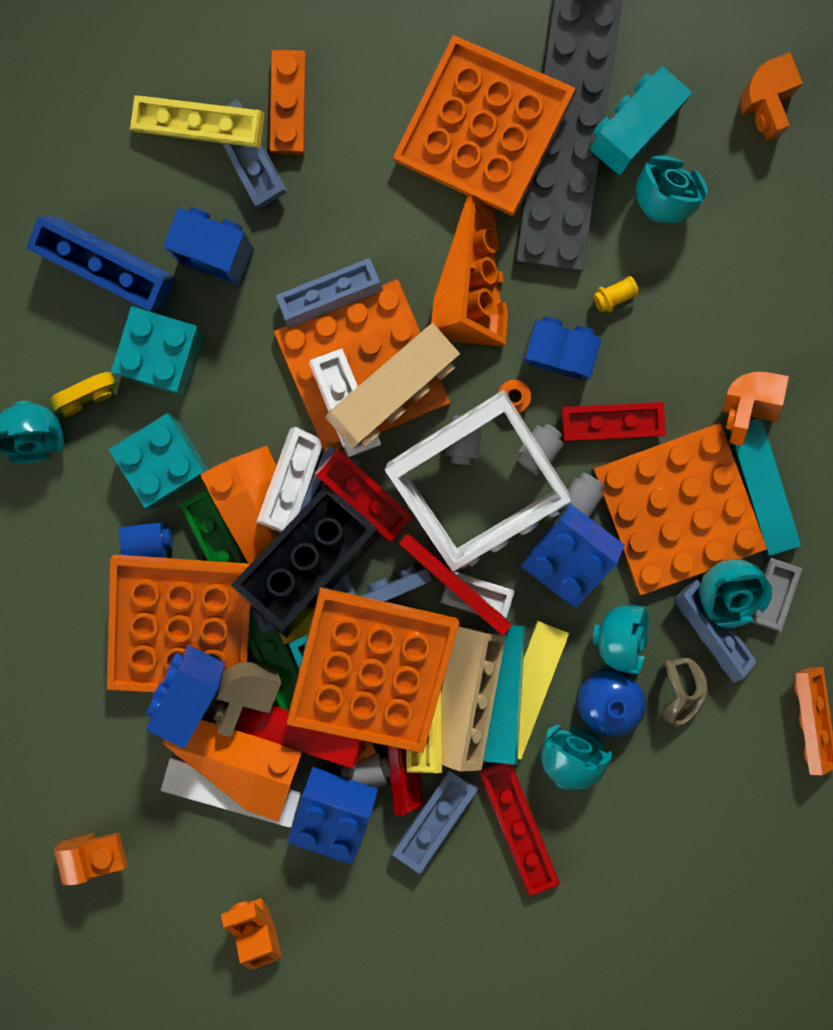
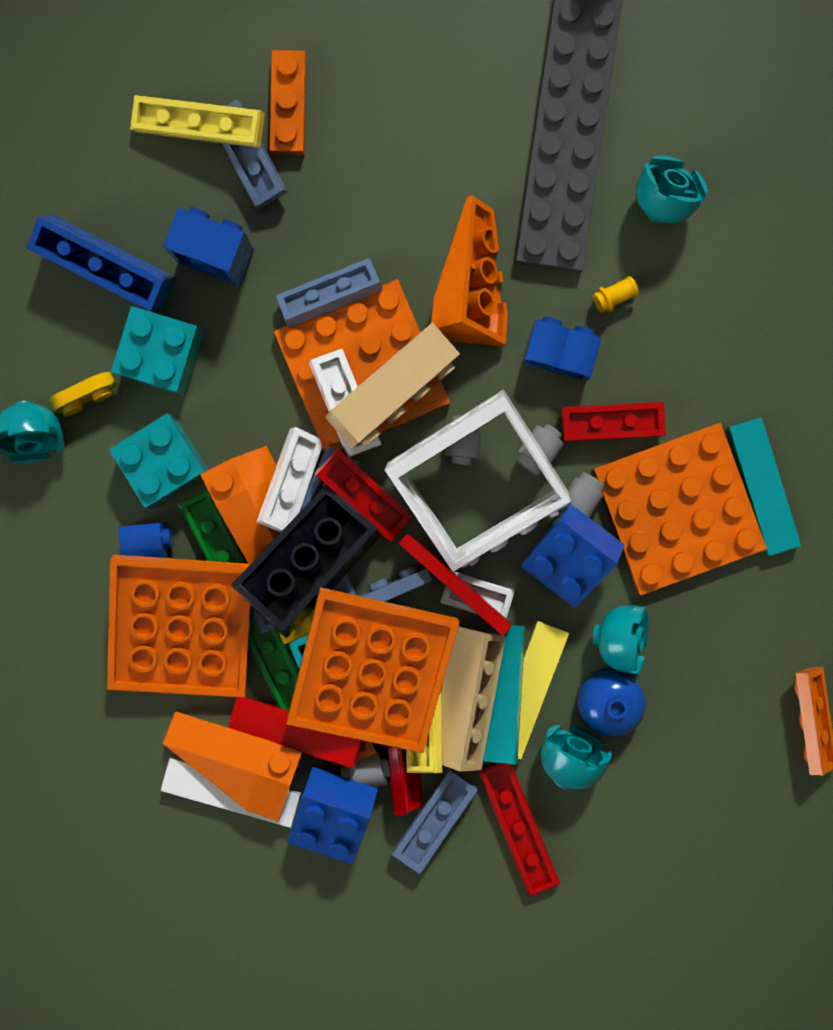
orange brick [54,832,128,885] -> none
blue brick [145,645,225,749] -> none
dark tan brick [212,662,281,737] -> none
orange brick [221,898,283,970] -> none
orange plate [392,35,576,217] -> none
orange plate [498,380,531,413] -> none
teal brick [589,66,693,176] -> none
dark tan piece [661,658,707,727] -> none
sand blue plate [674,580,757,683] -> none
teal cylinder [699,559,772,628] -> none
orange brick [722,372,789,446] -> none
orange brick [740,52,803,142] -> none
light grey tile [751,557,803,632] -> none

